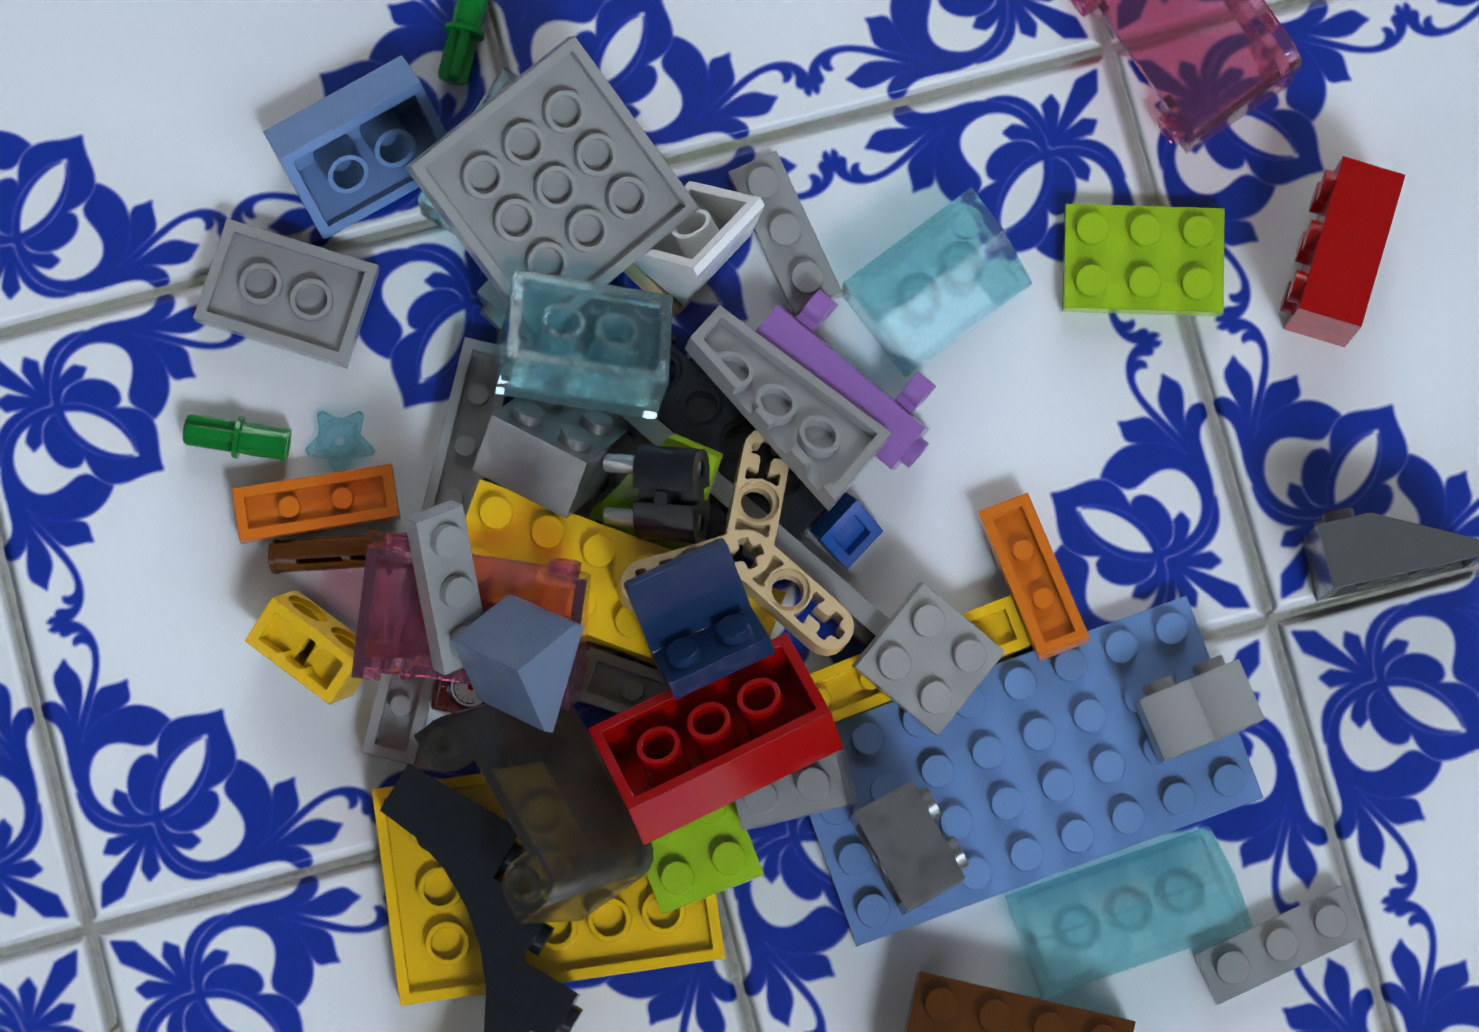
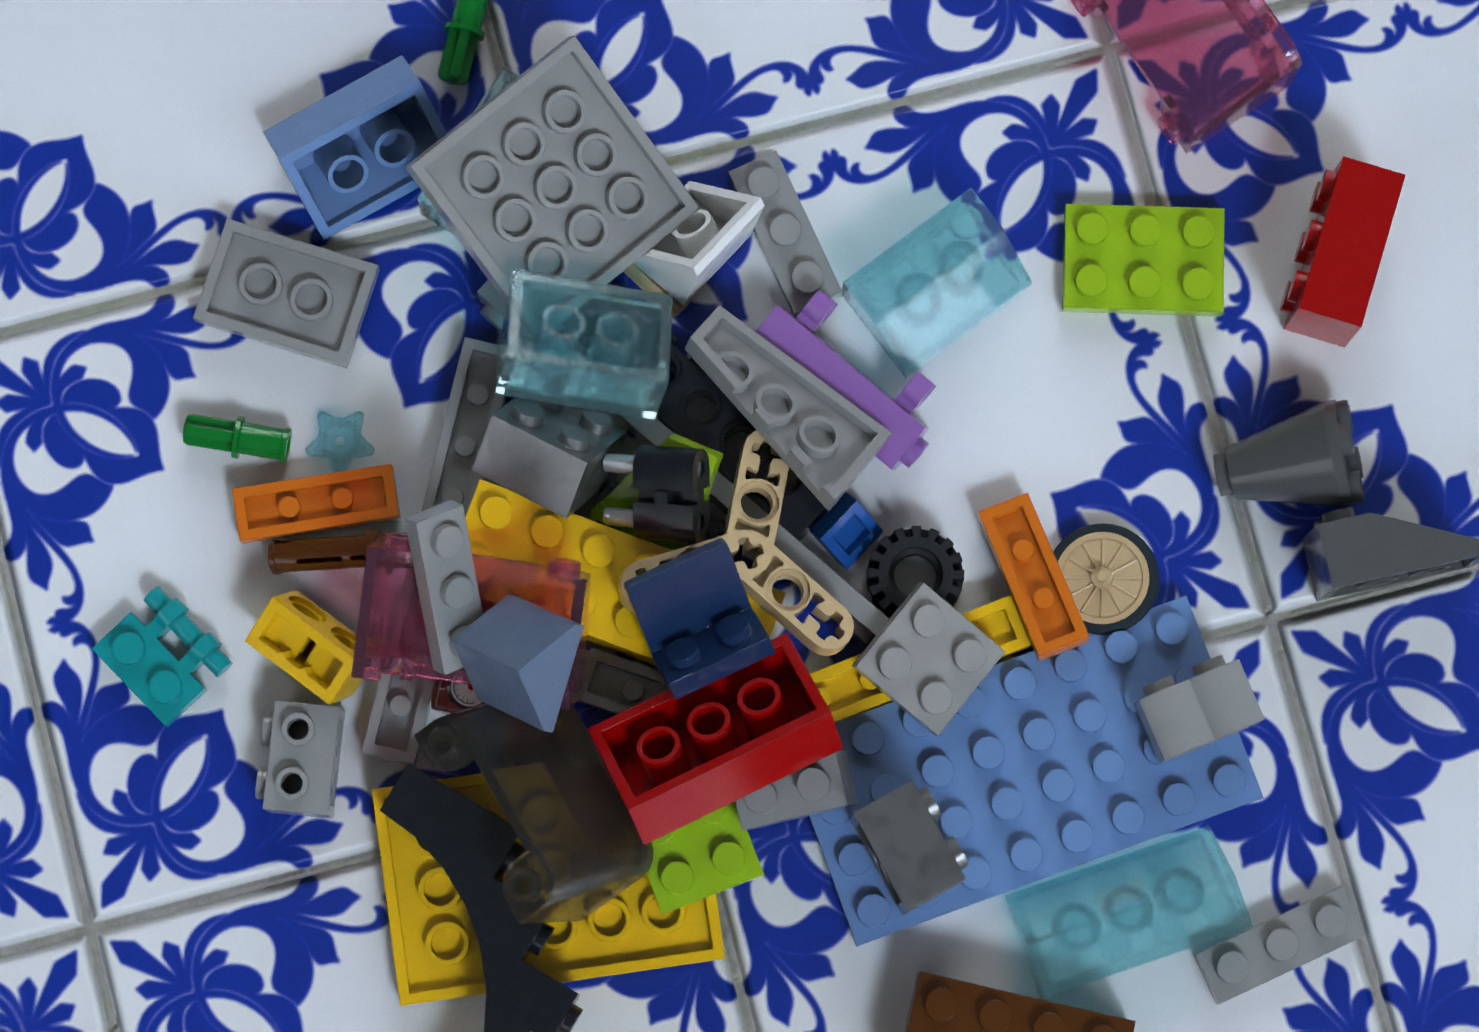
none -> teal plate [92,586,233,727]
none -> light grey brick [255,700,345,819]
none -> black tyre [866,526,964,619]
none -> tan wheel [1053,523,1159,635]
none -> dark grey cone [1213,399,1365,507]

